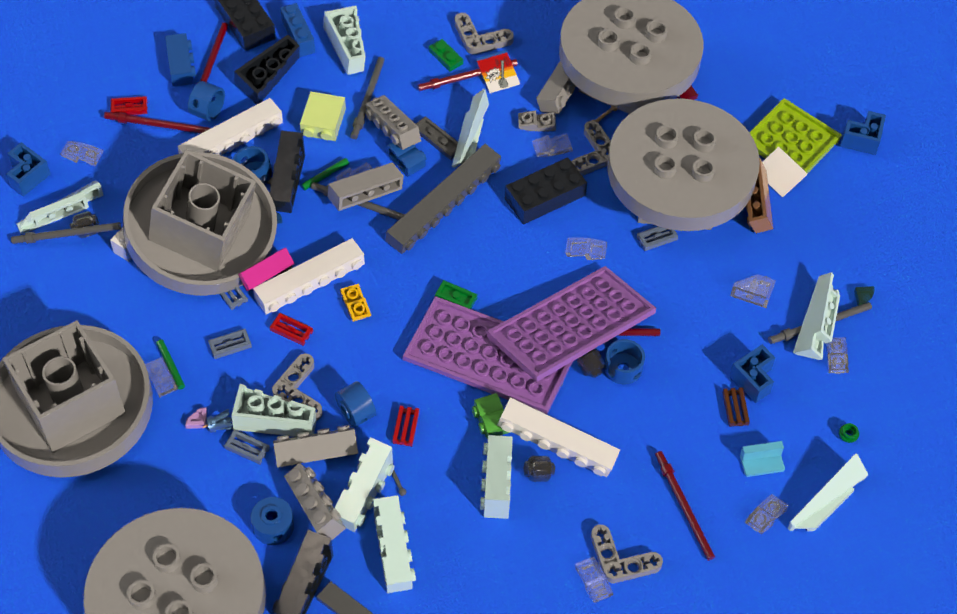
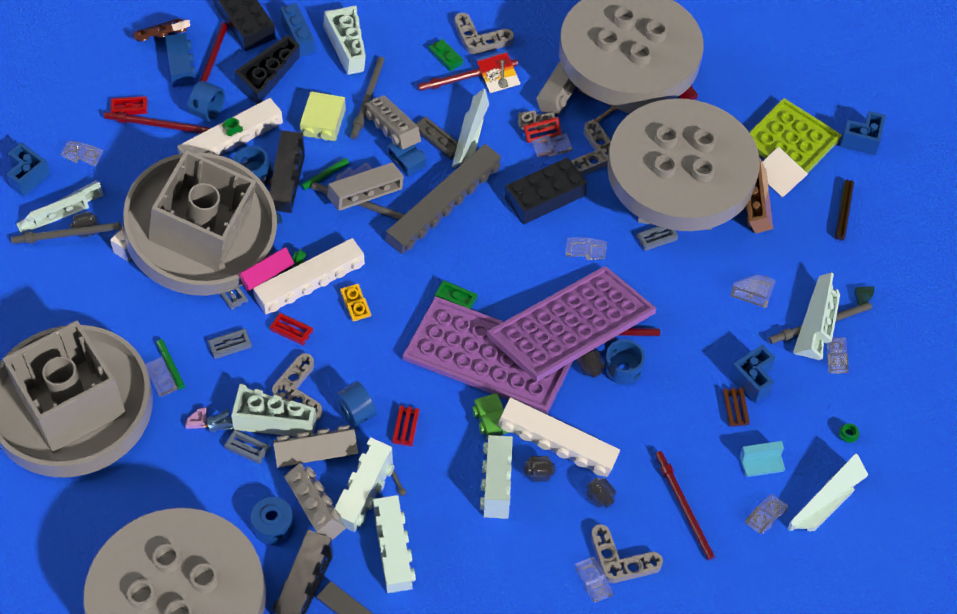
none -> reddish brown plate [131,18,190,42]
none -> green plate [222,118,243,136]
none -> green plate [292,249,306,267]
none -> red tile [523,117,562,143]
none -> clear smoke head [586,477,616,508]
none -> dark brown axle [835,179,854,241]

